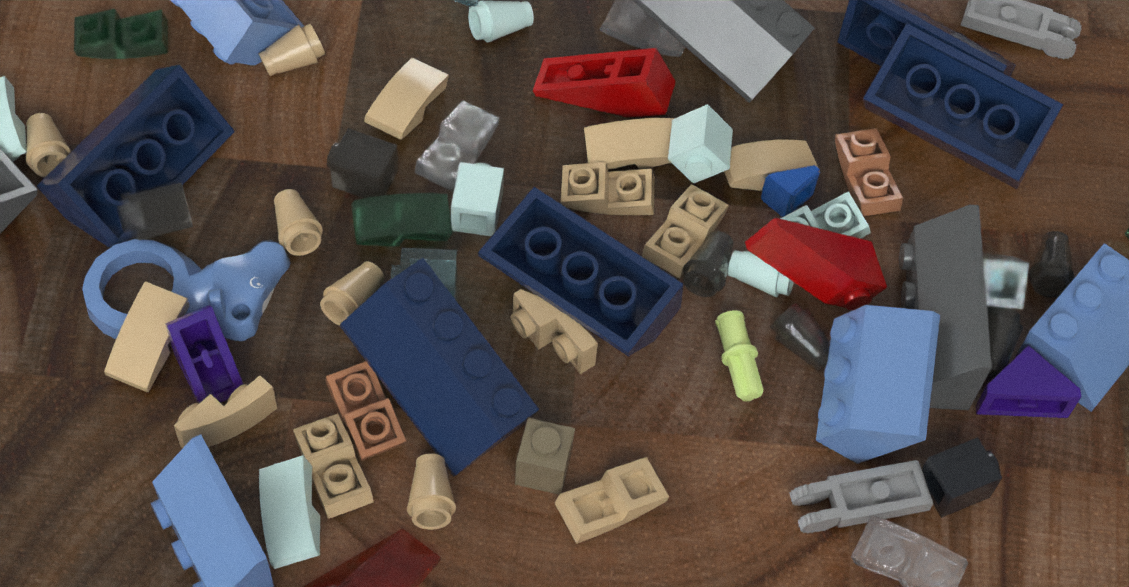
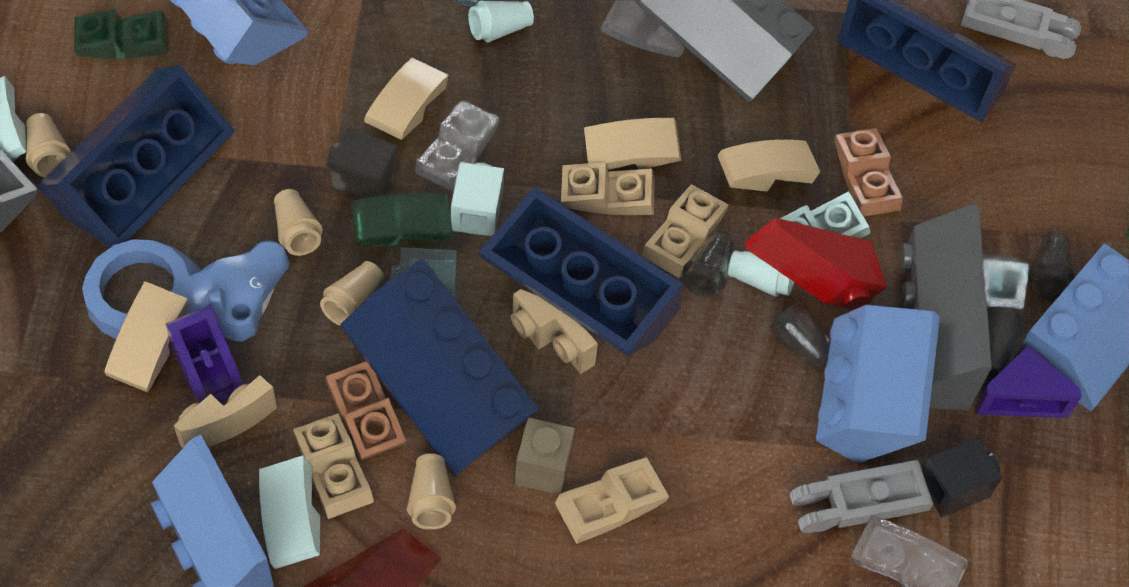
clear smoke brick [117,181,193,241] -> none
tan cone [258,24,325,76] -> none
red slope [532,48,676,117] -> none
light aqua brick [668,104,733,184] -> none
yellowish green axle [715,310,763,402] -> none
blue slope [761,165,820,217] -> none
dark blue slope [863,24,1063,189] -> none

